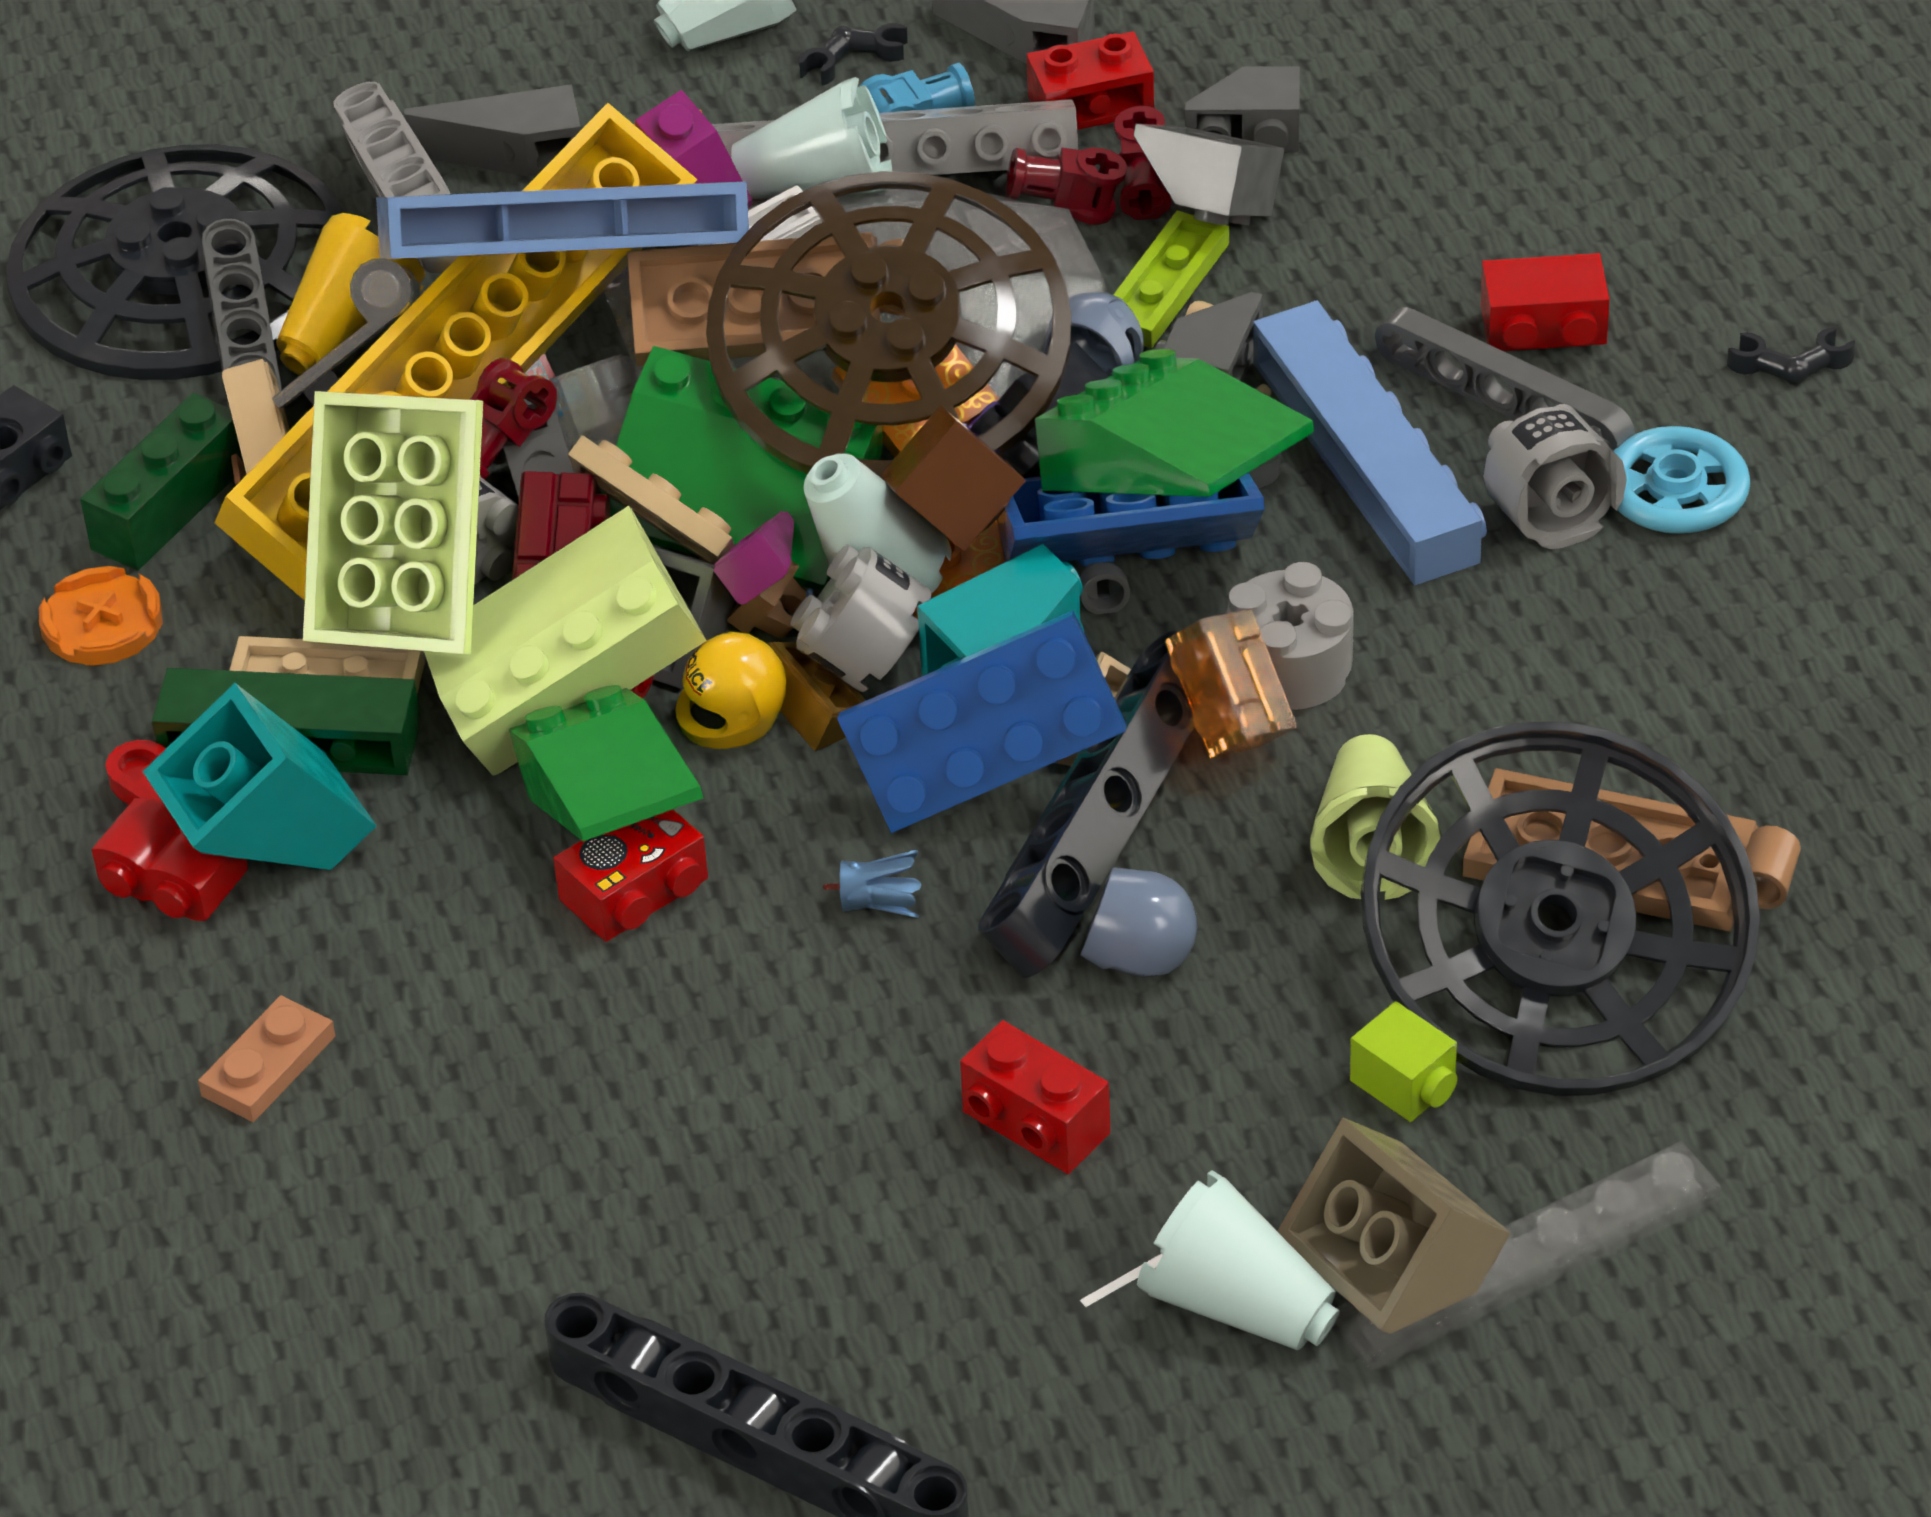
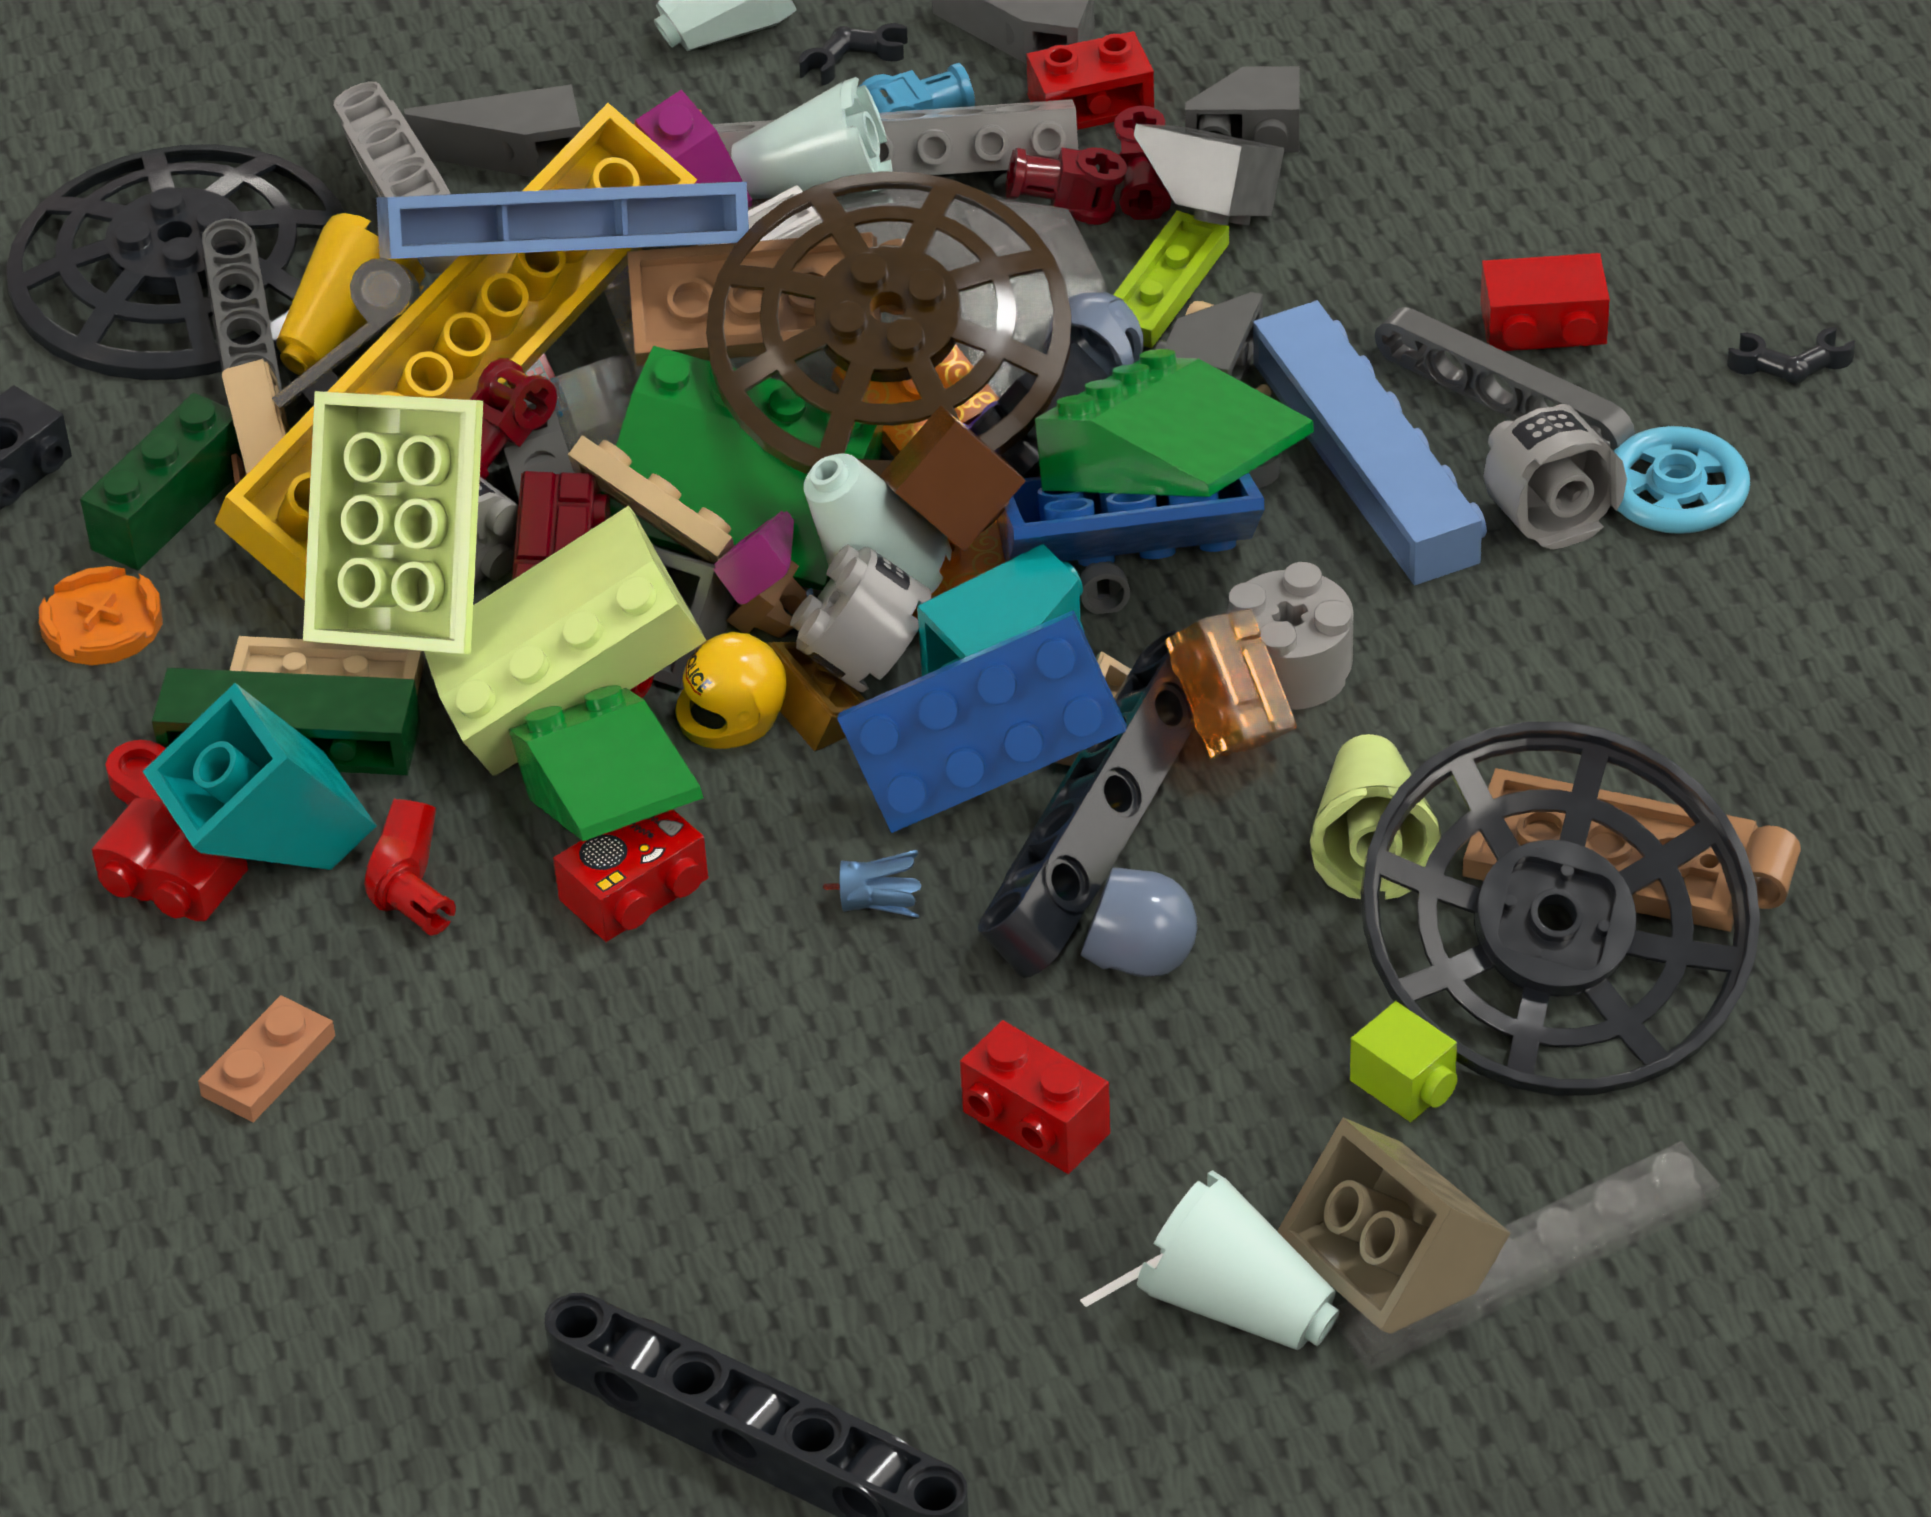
none -> red arm [365,799,456,936]

